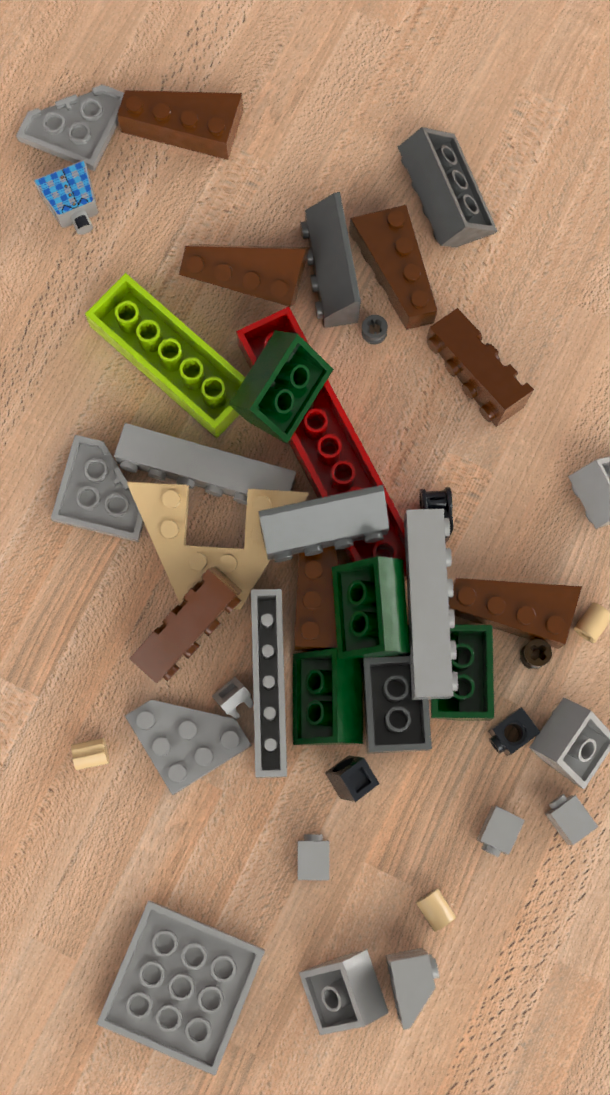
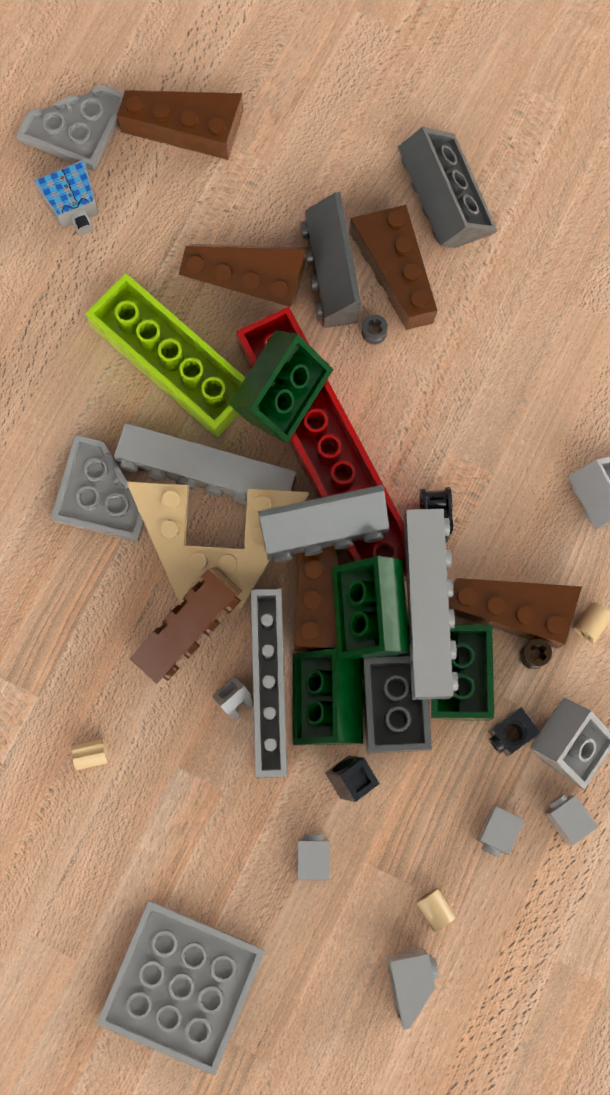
light grey plate [125,700,252,795] -> none
light grey slope [299,950,389,1035] -> none
reddish brown wedge [427,308,534,427] -> none

